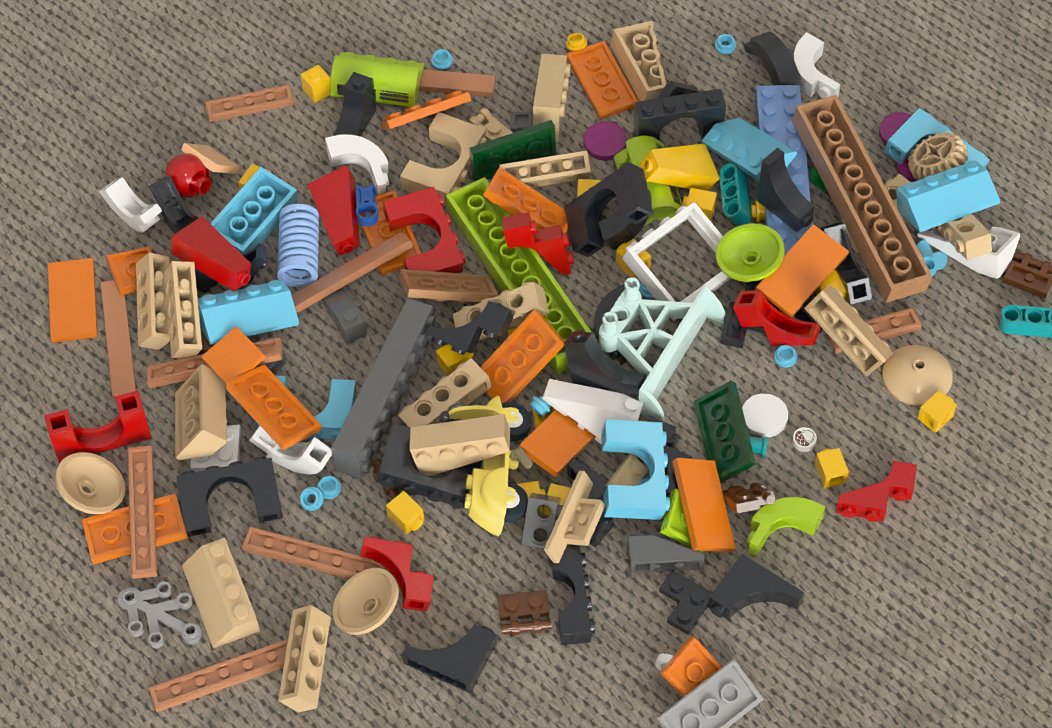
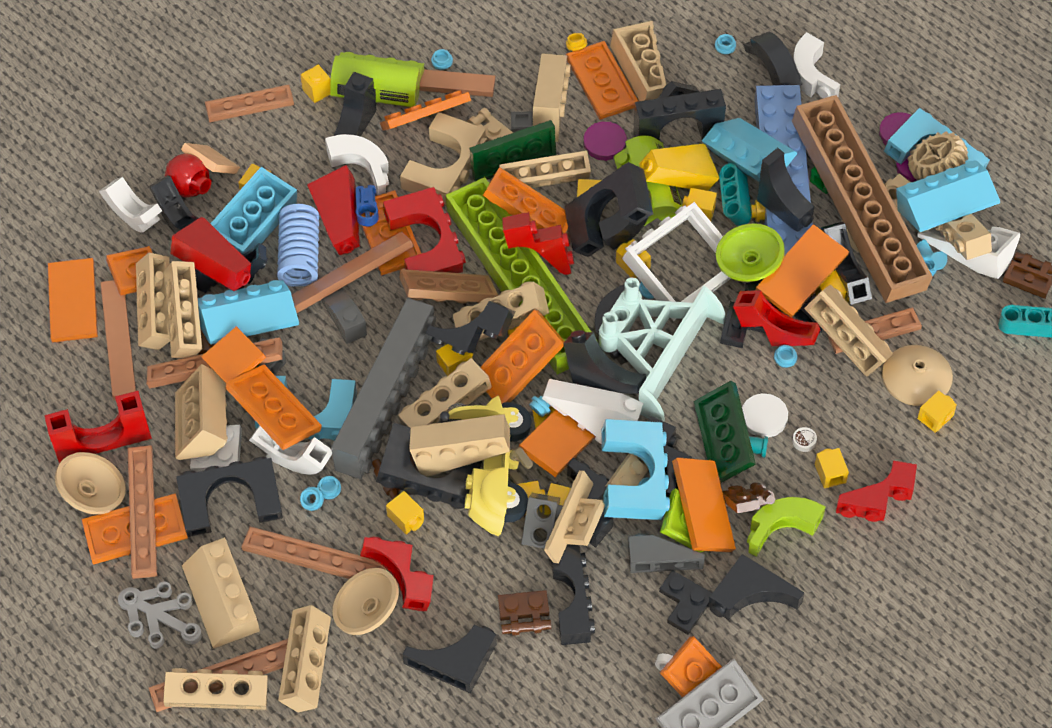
none -> tan brick [164,668,268,710]

